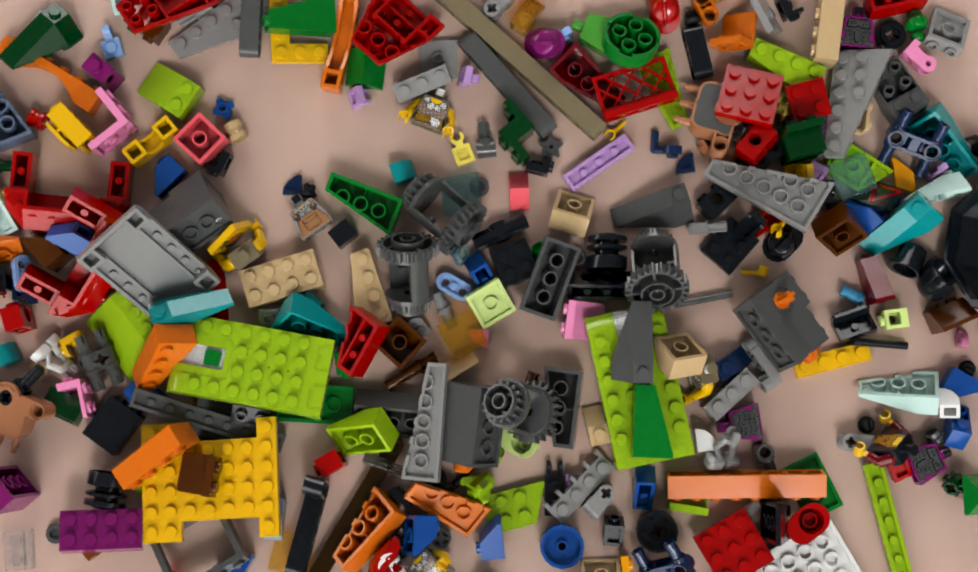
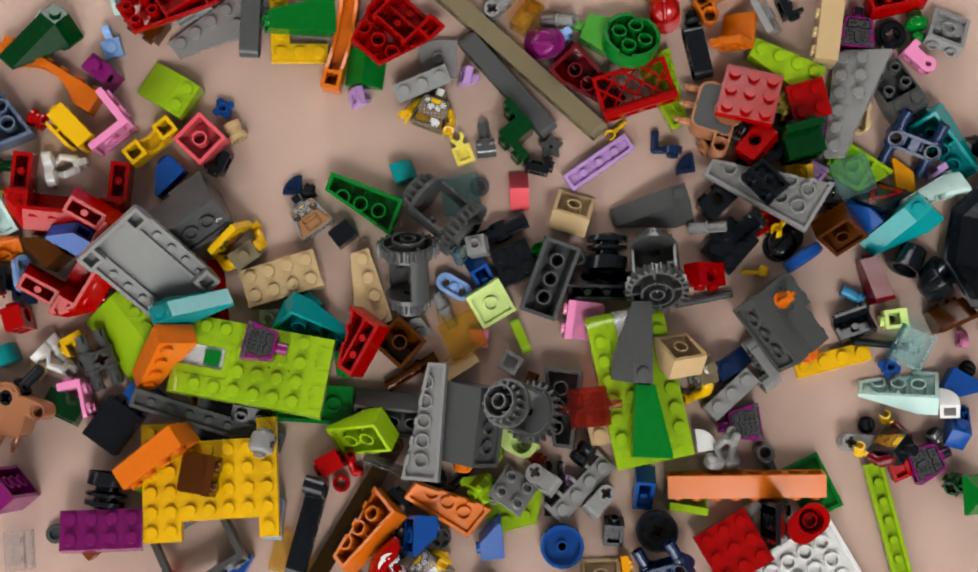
none -> white piece [41,151,90,188]
none -> torso [239,320,289,362]
none -> light grey head [248,427,277,458]
none -> red bush [333,475,350,492]
none -> red arm [345,450,364,477]
none -> light grey brick [464,233,491,259]
none -> light grey hinge [488,464,538,517]
none -> light grey brick [497,349,524,376]
none -> lime beam [509,318,532,355]
none -> light grey piece [525,463,563,498]
none -> clear red plate [528,452,548,465]
none -> light grey axle [540,12,577,28]
none -> clear red plate [558,385,623,429]
none -> black wheel [569,440,596,468]
none -> red brick [684,262,726,291]
none -> black bracket [742,158,790,206]
none -> blue wheel [783,242,823,273]
none -> blue plate [878,355,901,378]
none -> clear light blue tile [886,323,937,372]

